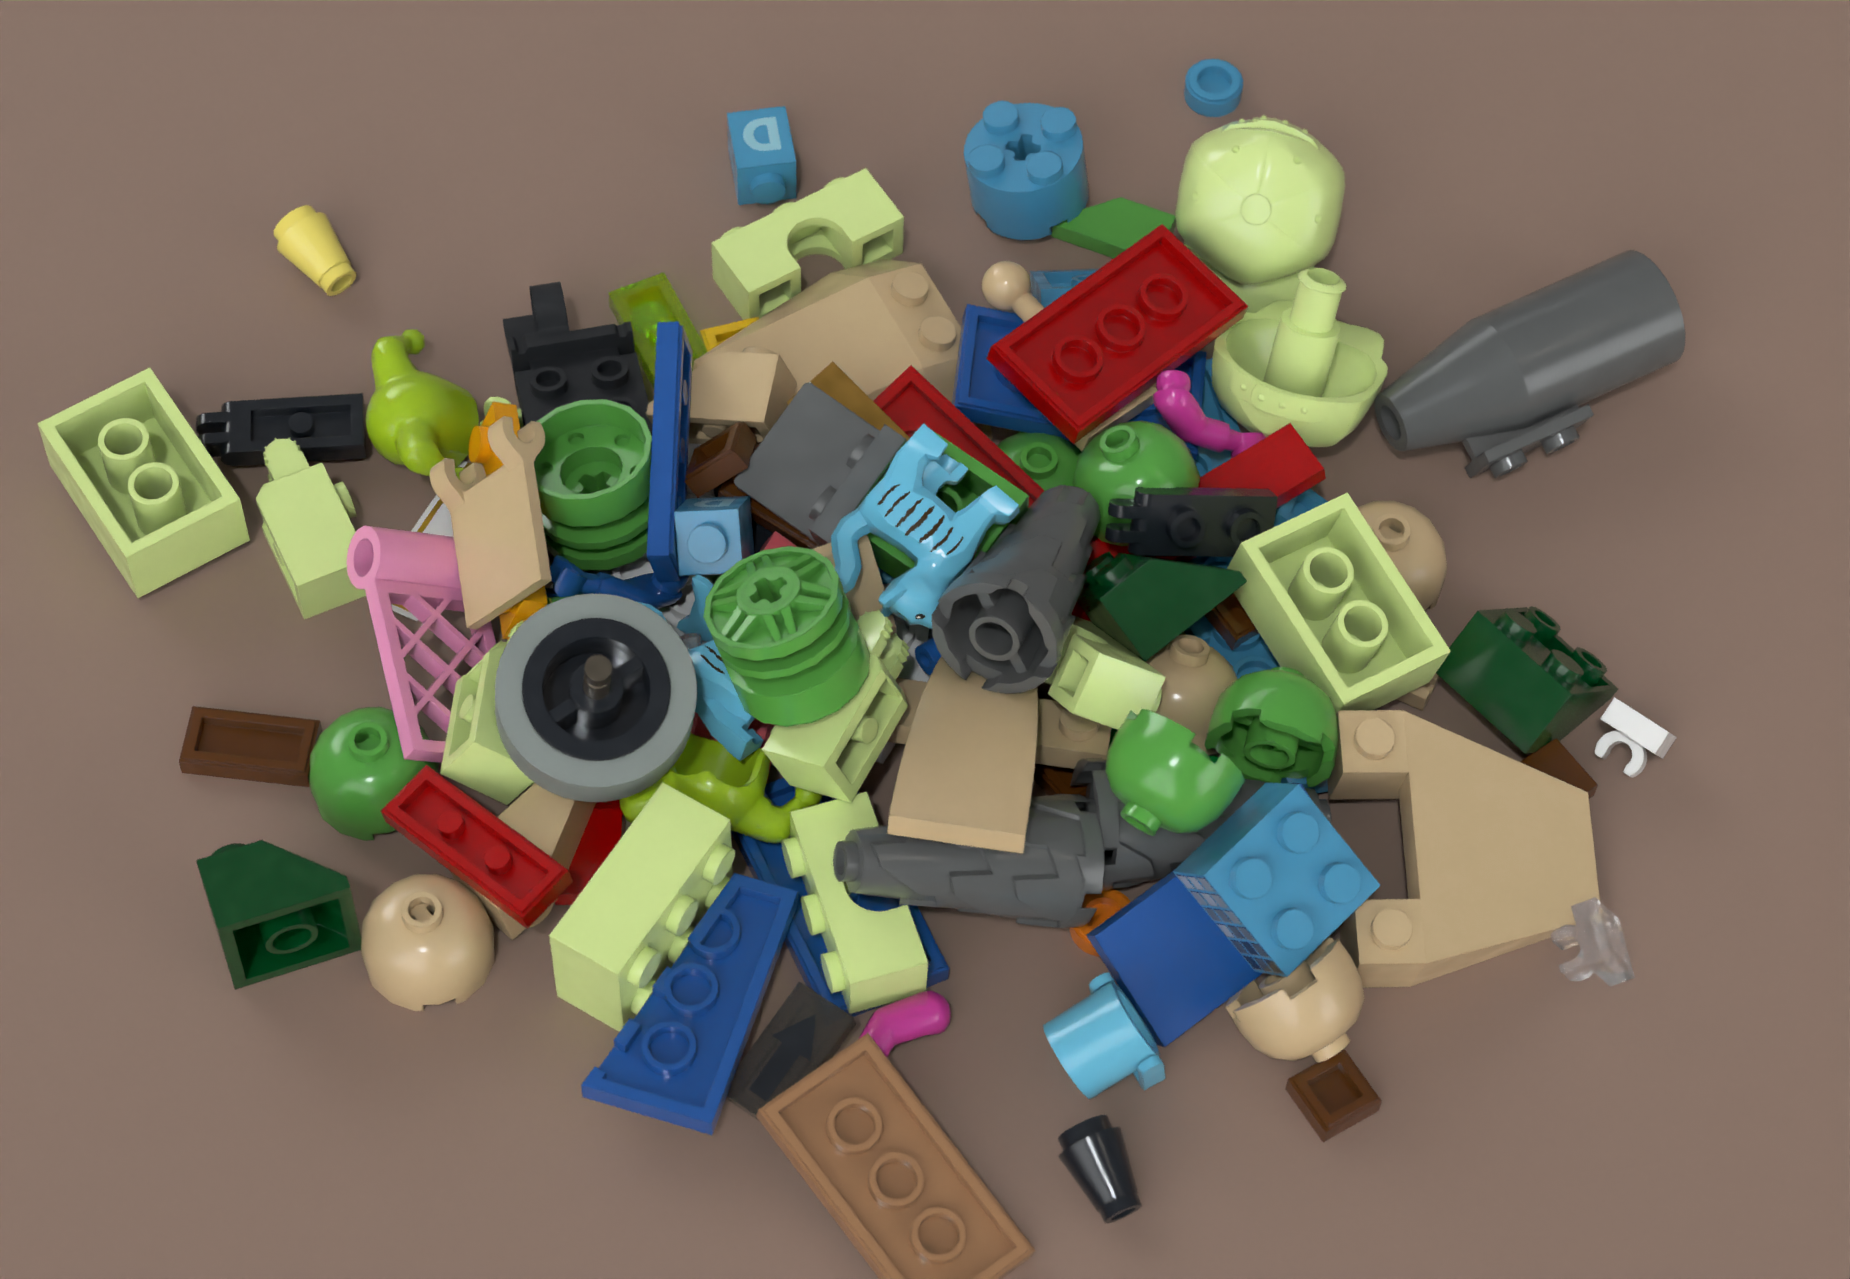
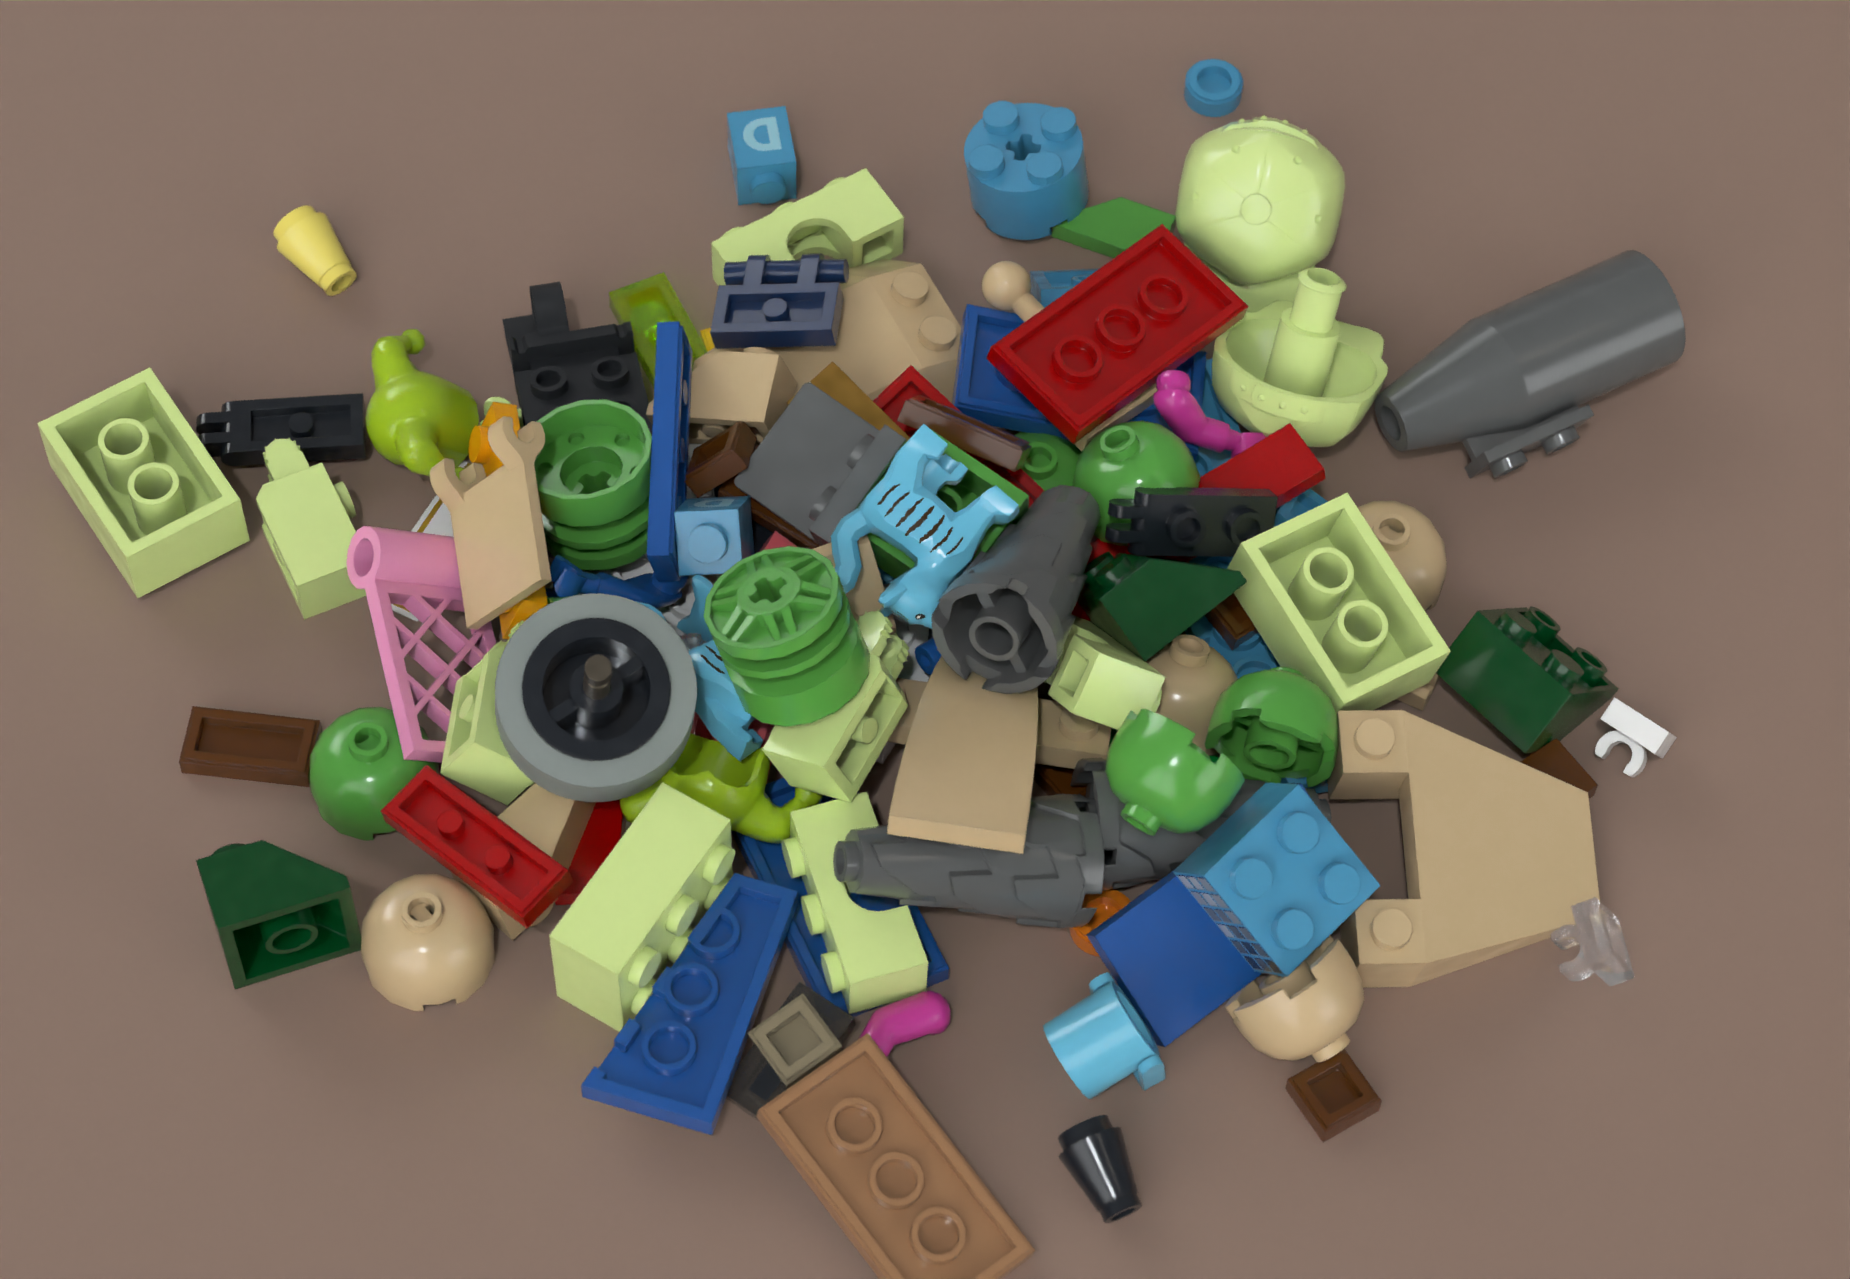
none -> dark blue plate [710,253,849,349]
none -> dark tan tile [748,993,844,1089]
none -> reddish brown tile [897,395,1032,472]

